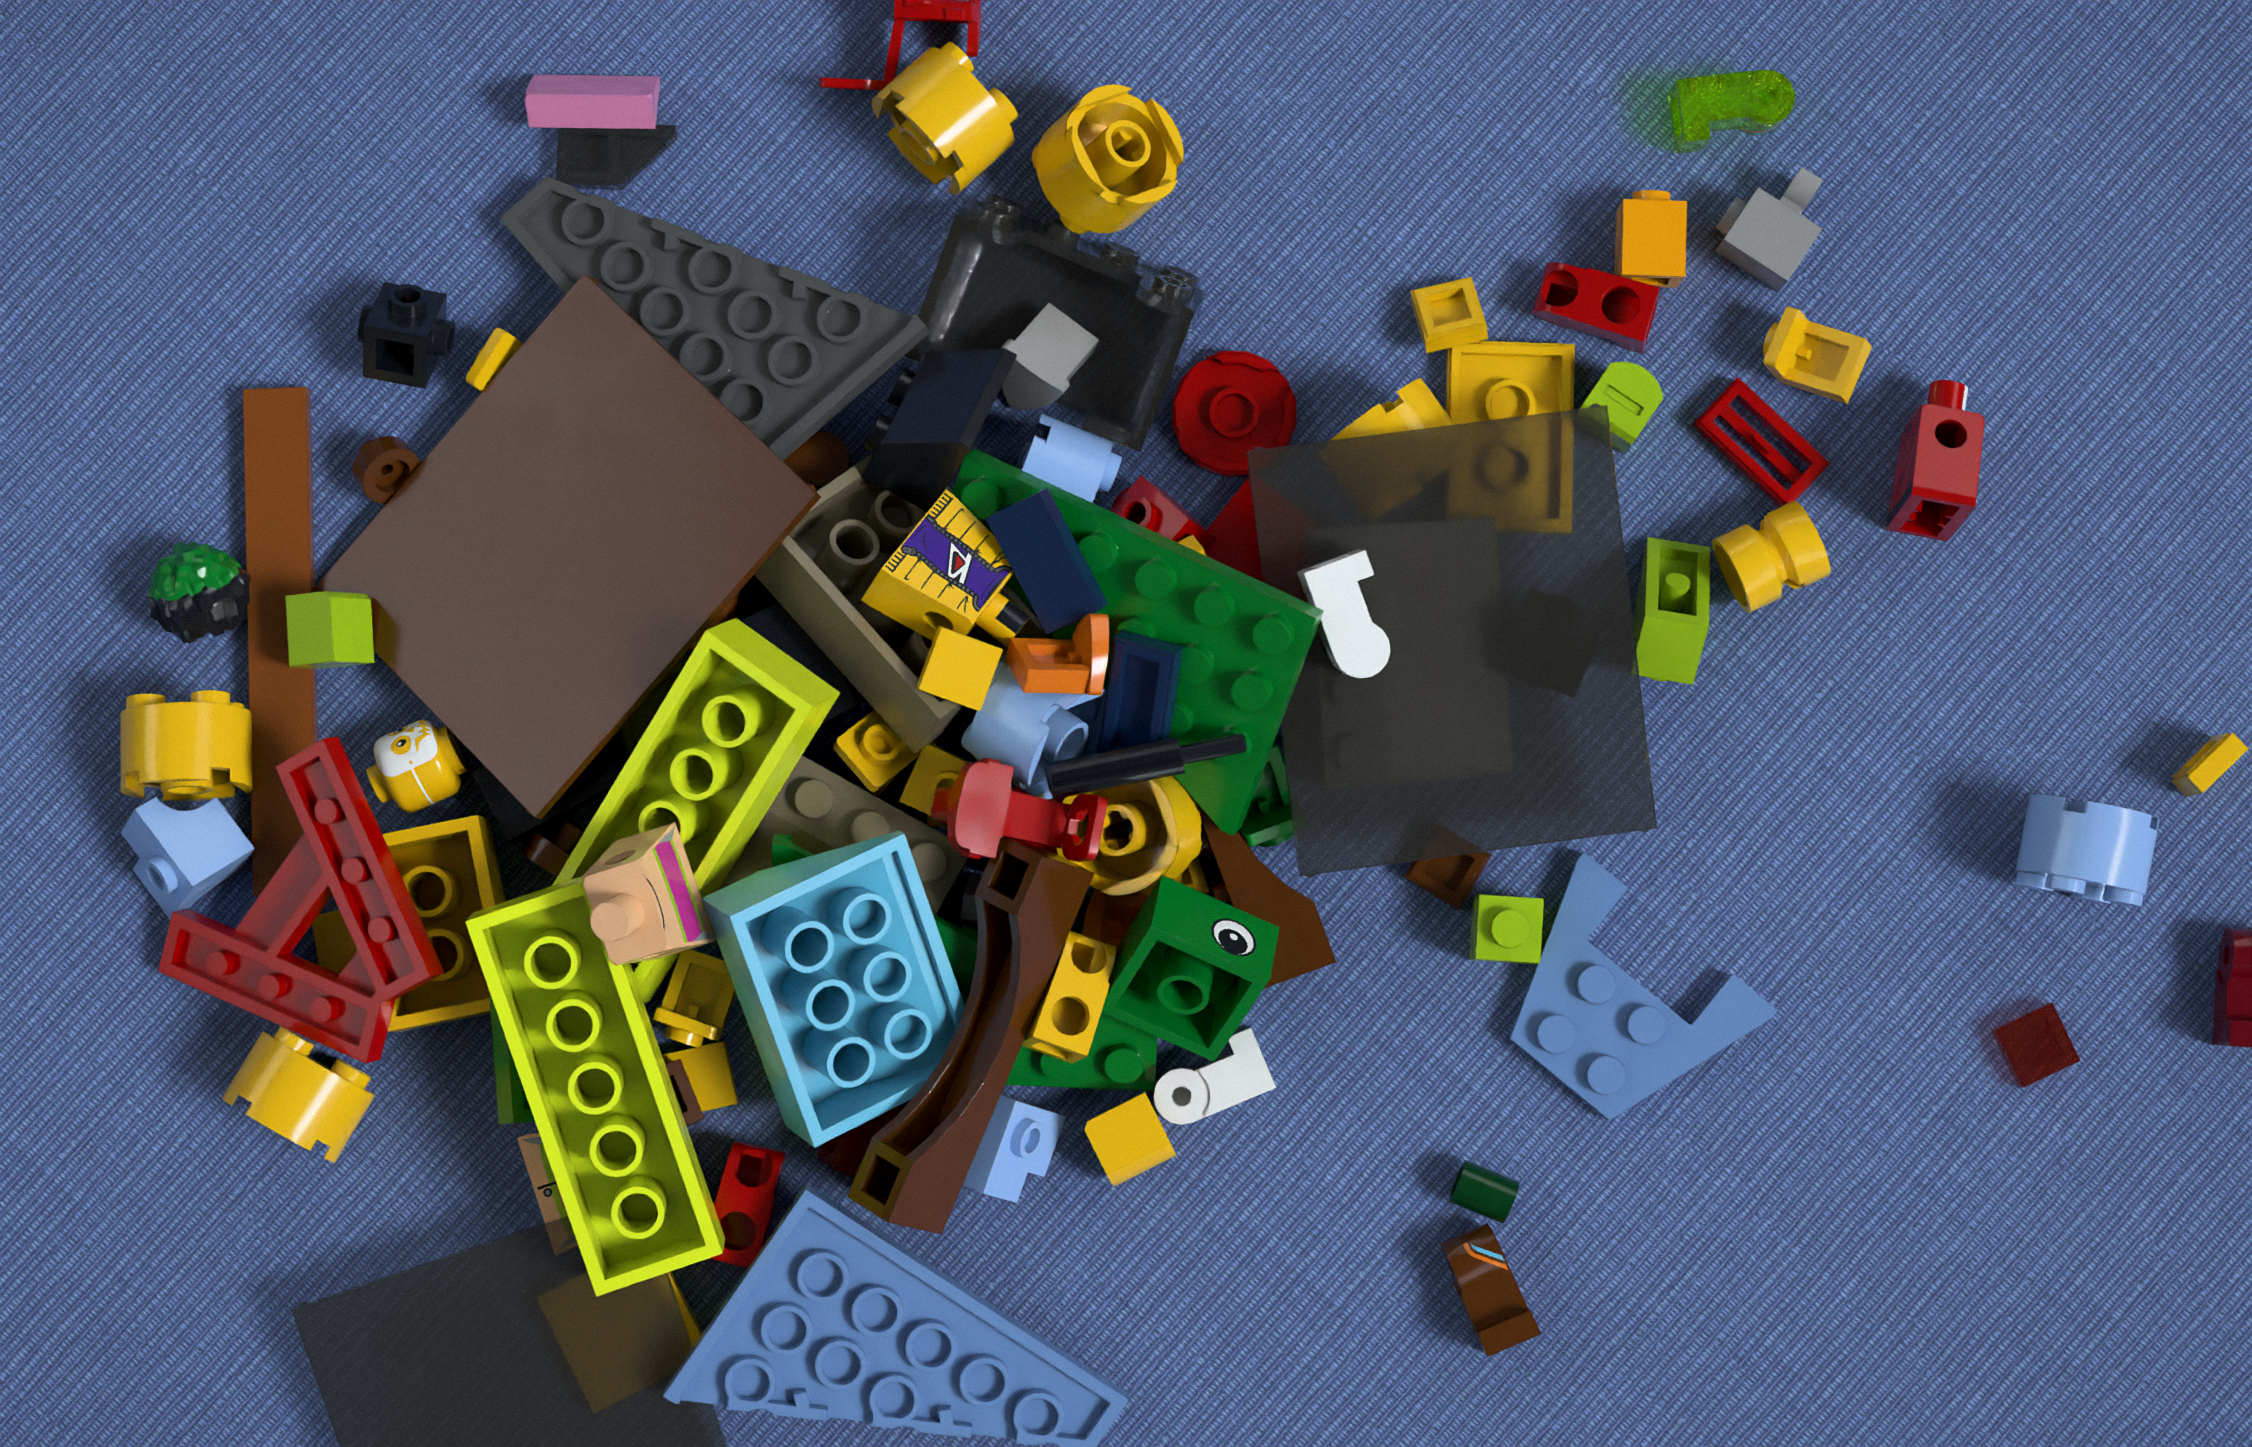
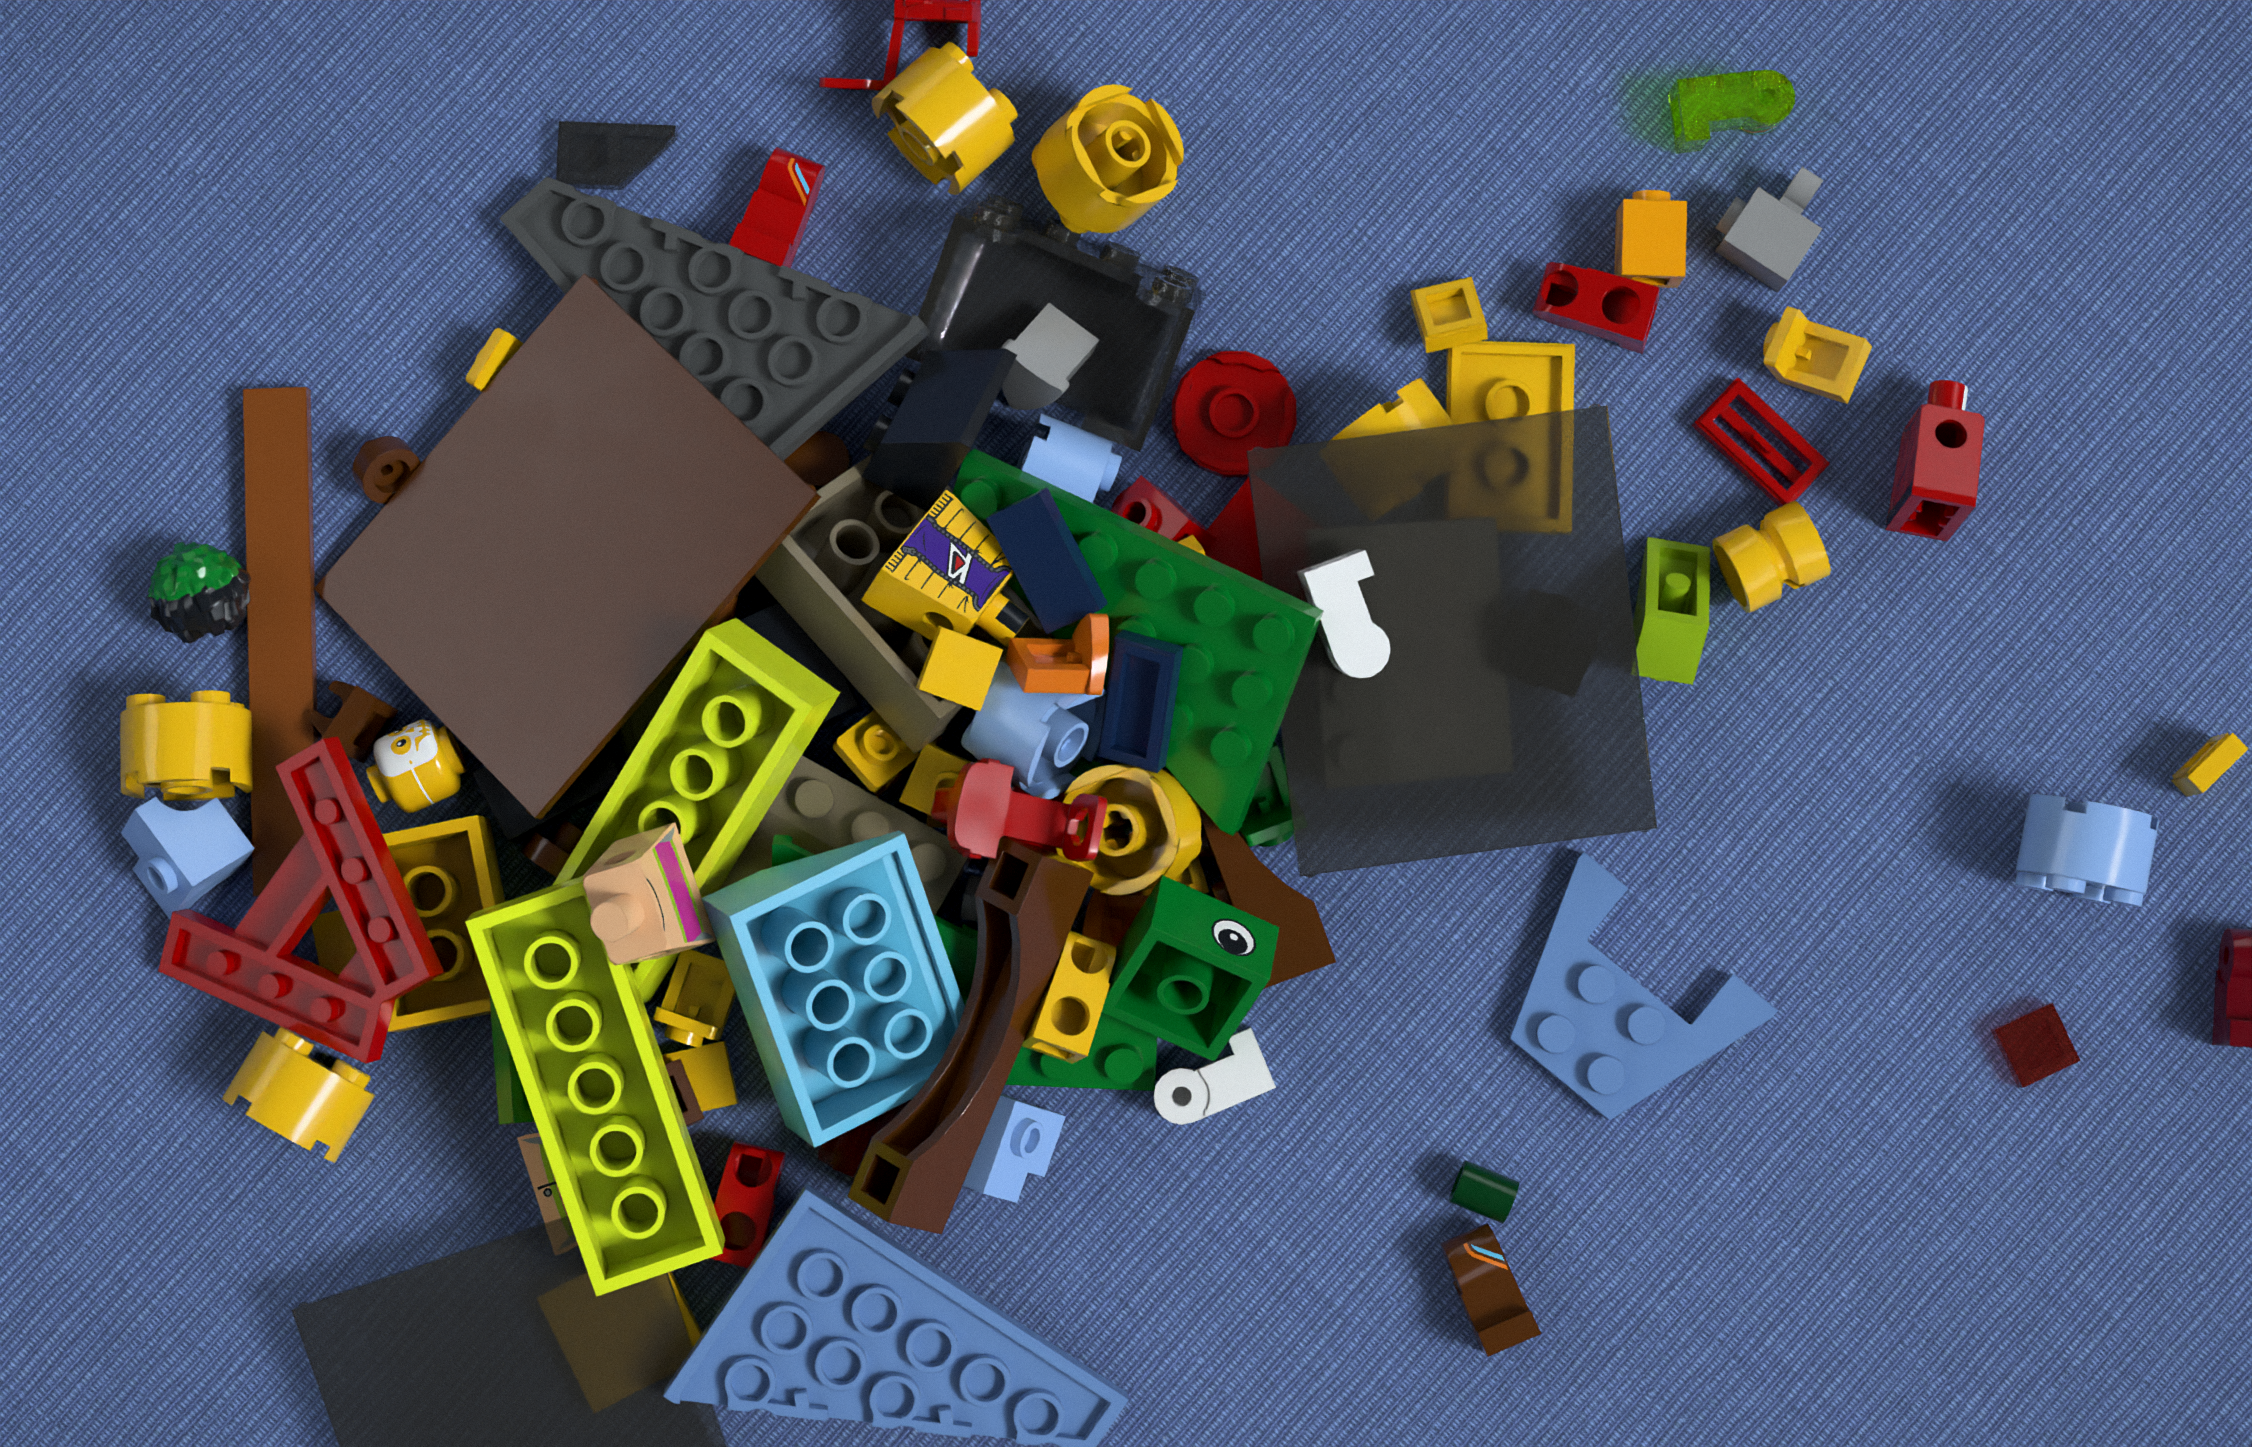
lime piece [285,591,374,669] -> none
black brick [358,282,455,389] -> none
bright pink slope [525,75,660,129] -> none
black axle [1046,733,1247,801] -> none
yellow piece [1084,1092,1177,1187] -> none
reddish brown tile [1403,822,1492,910] -> none
lime brick [1469,894,1544,965] -> none
lime piece [1573,362,1663,454] -> none
none -> reddish brown tile [309,681,399,764]
none -> red leg [729,147,825,268]

